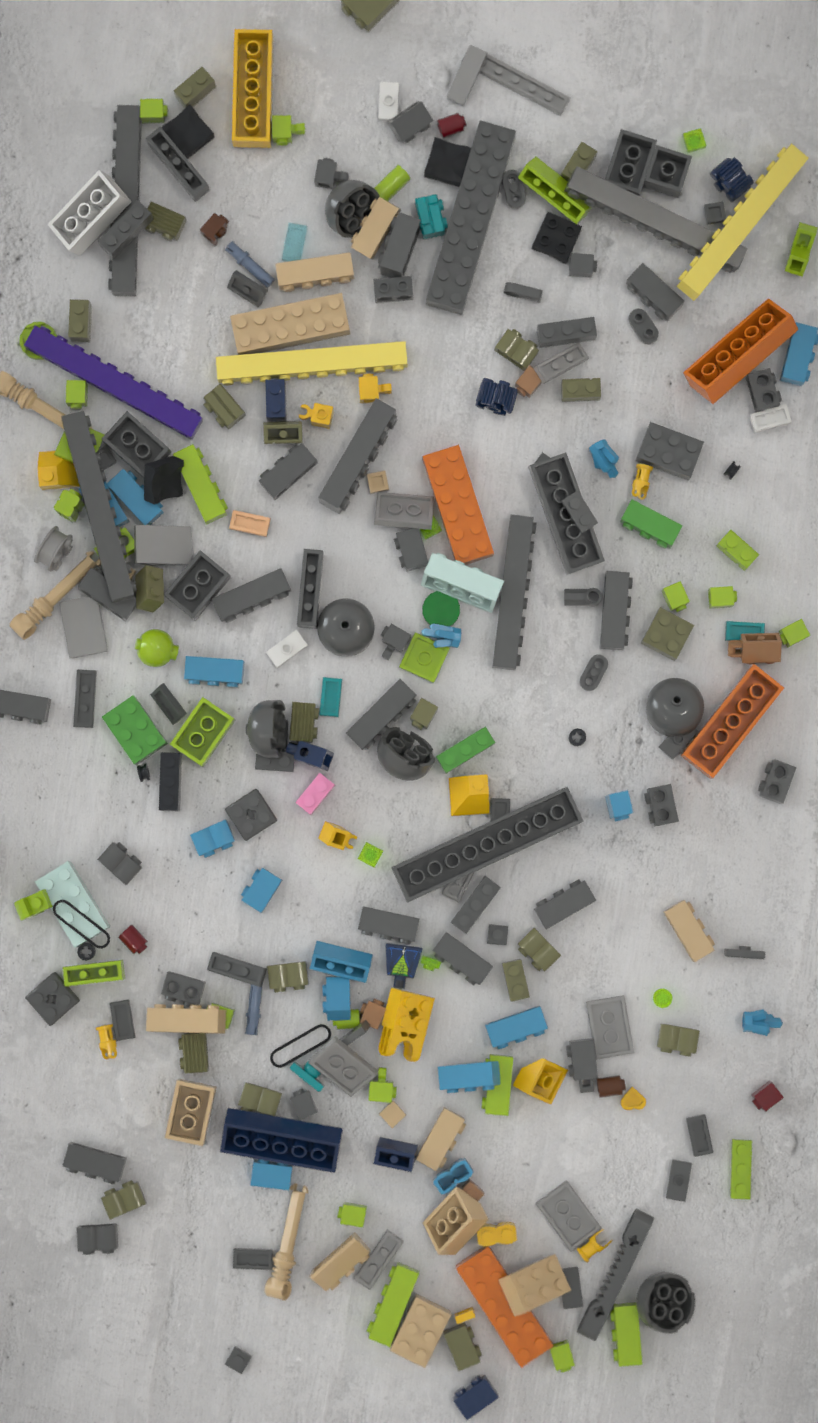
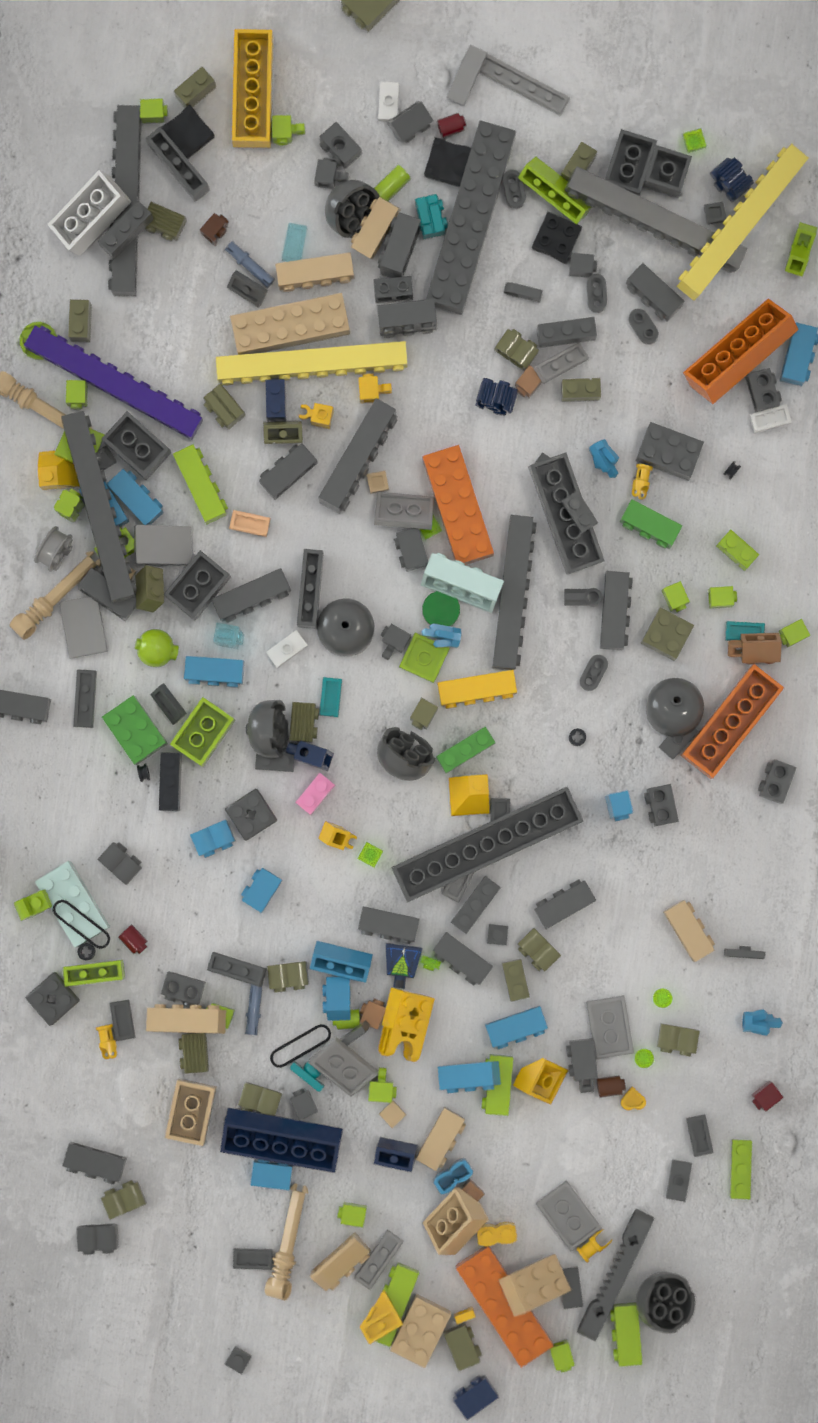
black brick [144,456,184,504] -> none
dark grey brick [346,679,417,750] -> none
none -> clear light blue brick [213,623,244,649]
none -> dark grey brick [319,121,362,169]
none -> yellow wing [360,1291,404,1344]
none -> dark grey piece [377,299,437,338]
none -> yellow brick [437,670,517,709]
none -> dark grey plate [587,274,607,313]
none -> clear neon green plate [634,1049,654,1068]

